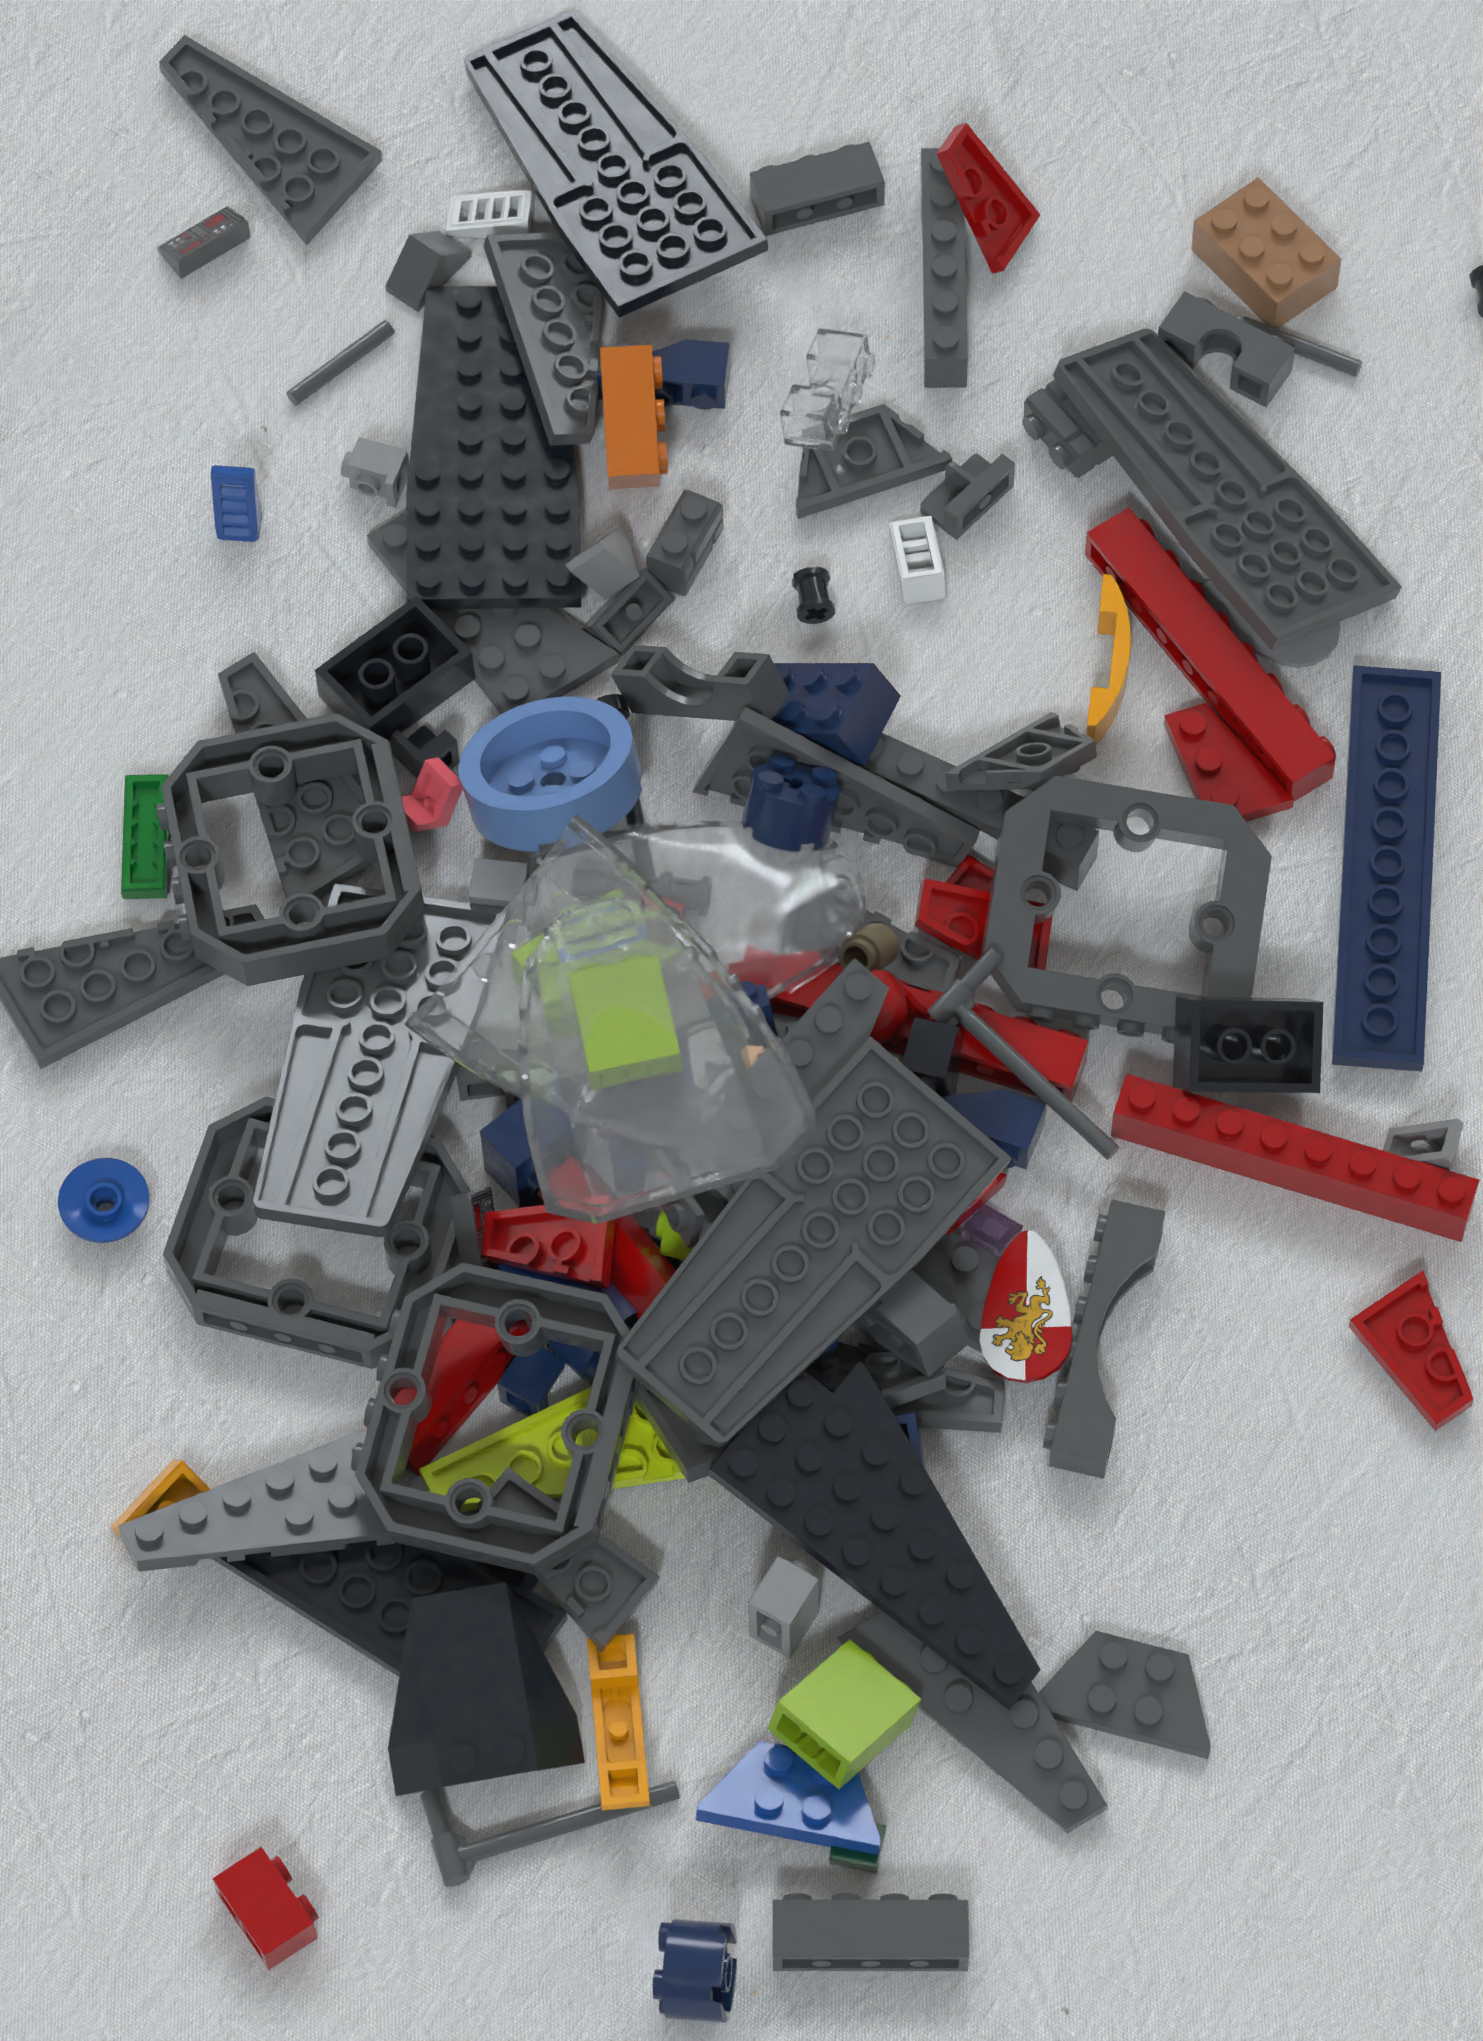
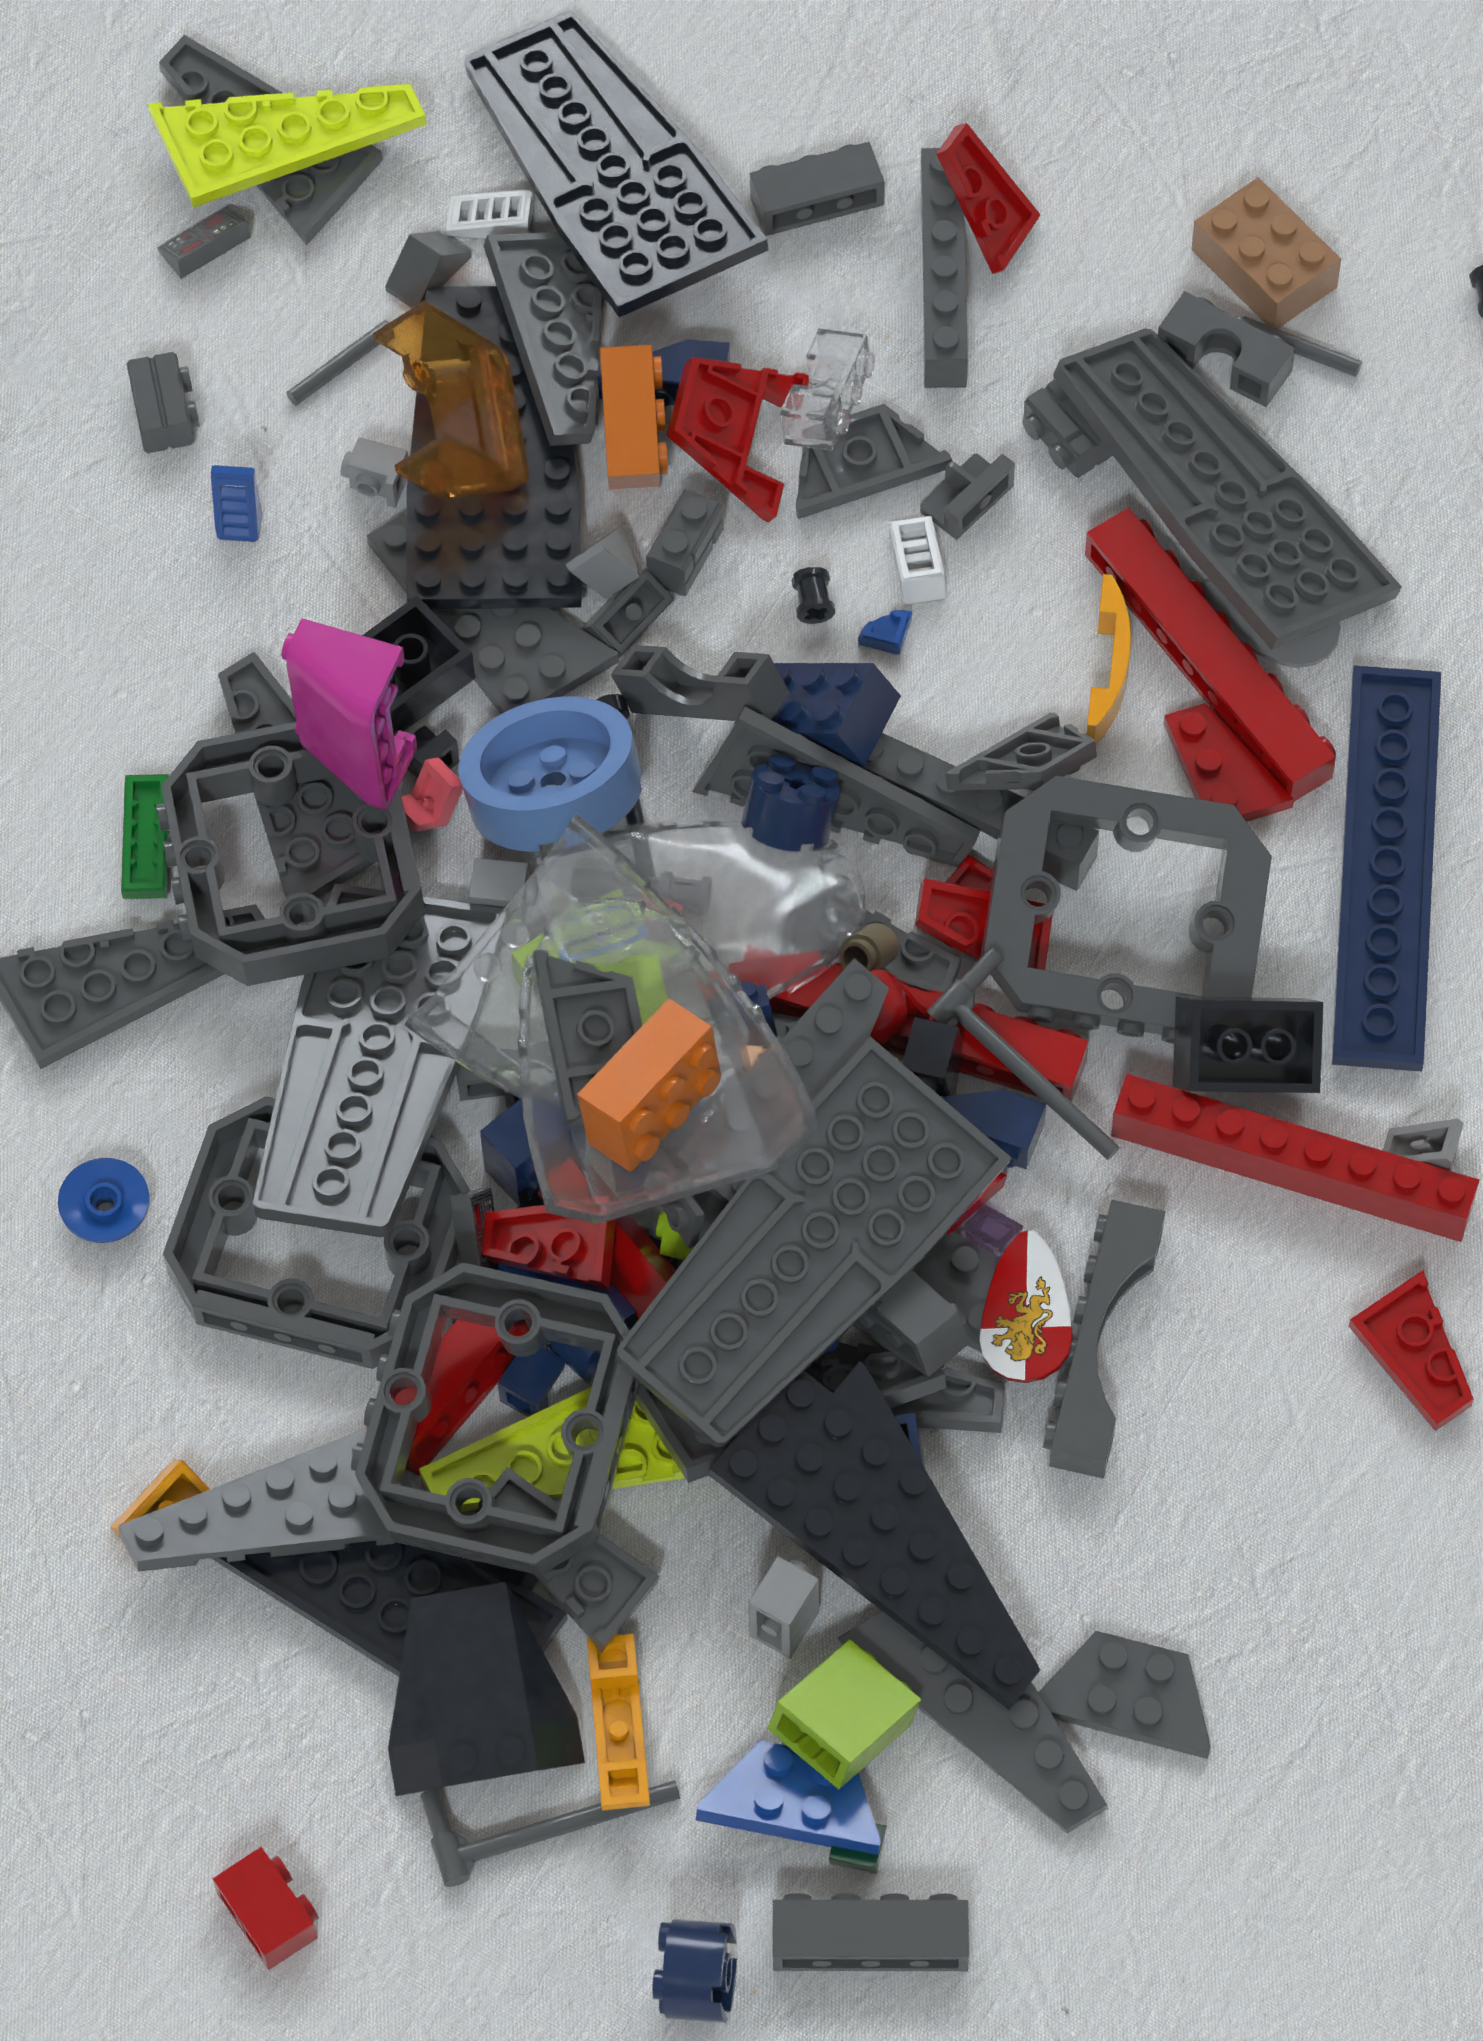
none -> dark grey brick [126,352,200,453]
none -> neon yellow wing [148,84,427,208]
none -> dark pink windscreen [281,618,417,810]
none -> clear orange windscreen [373,300,529,499]
none -> dark grey wing [532,949,642,1125]
none -> orange brick [577,998,722,1173]
none -> red wing [666,357,811,523]
none -> blue tile [858,610,912,655]

